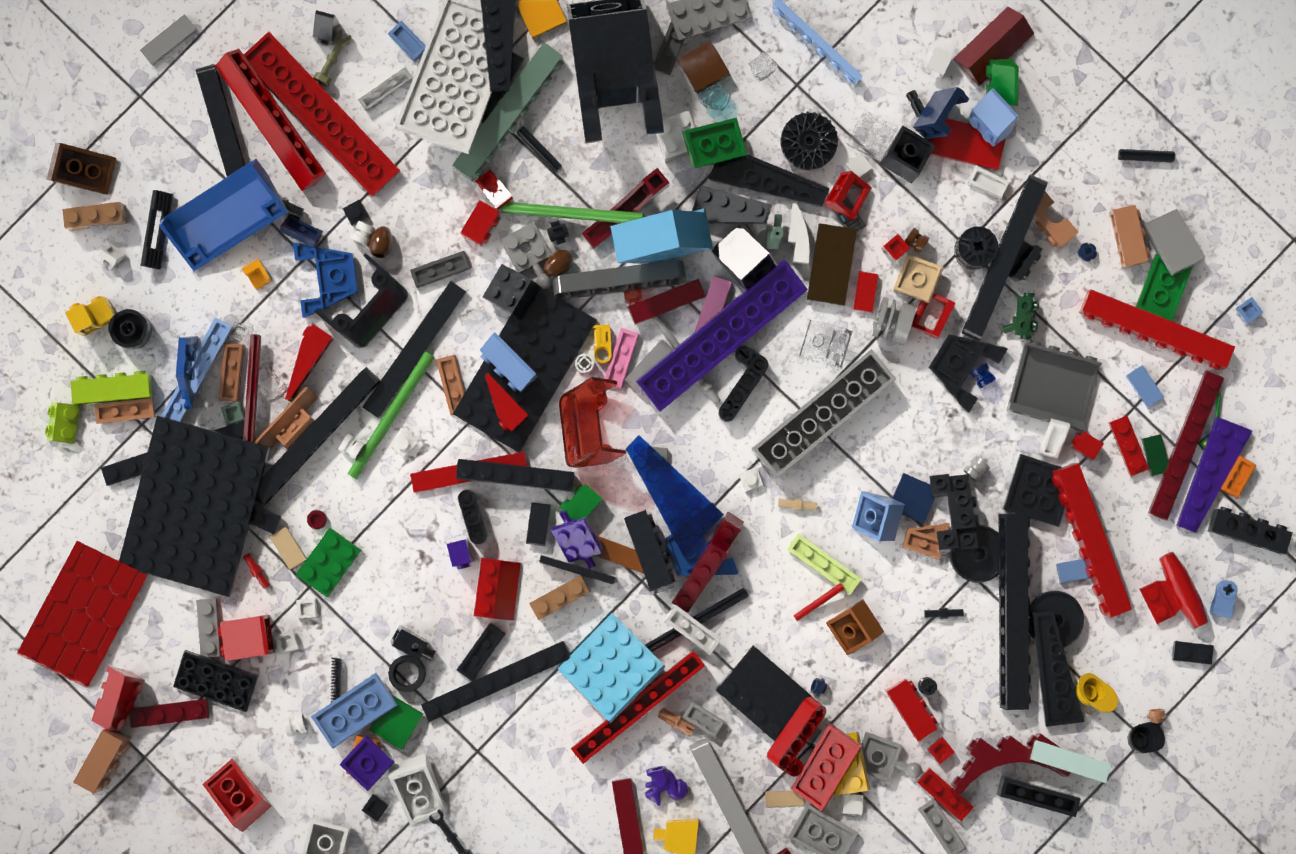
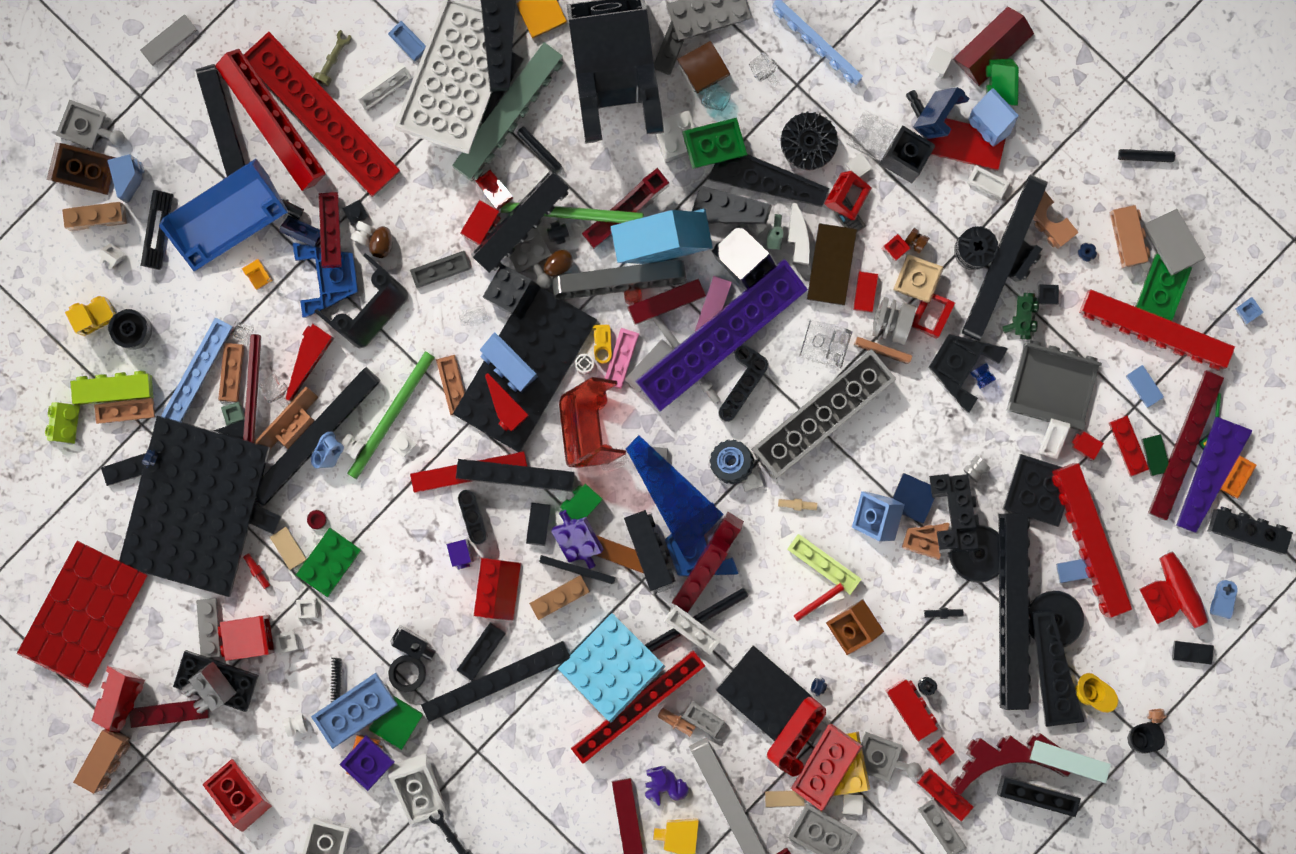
blue wing [176,336,198,409] -> none
slope [313,10,340,47] -> none
black tile [361,794,389,821] -> none
black tile [362,281,467,419] -> none
none -> light grey plate [56,99,125,150]
none -> medium blue slope [108,154,144,203]
none -> dark blue plate [142,449,158,468]
none -> flat silver brick [182,662,236,713]
none -> medium blue piece [311,432,344,468]
none -> dark red plate [318,192,342,268]
none -> black brick [471,170,569,273]
none -> black wheel [709,439,754,484]
none -> nougat tile [854,337,912,364]
none -> black plate [1038,284,1059,305]

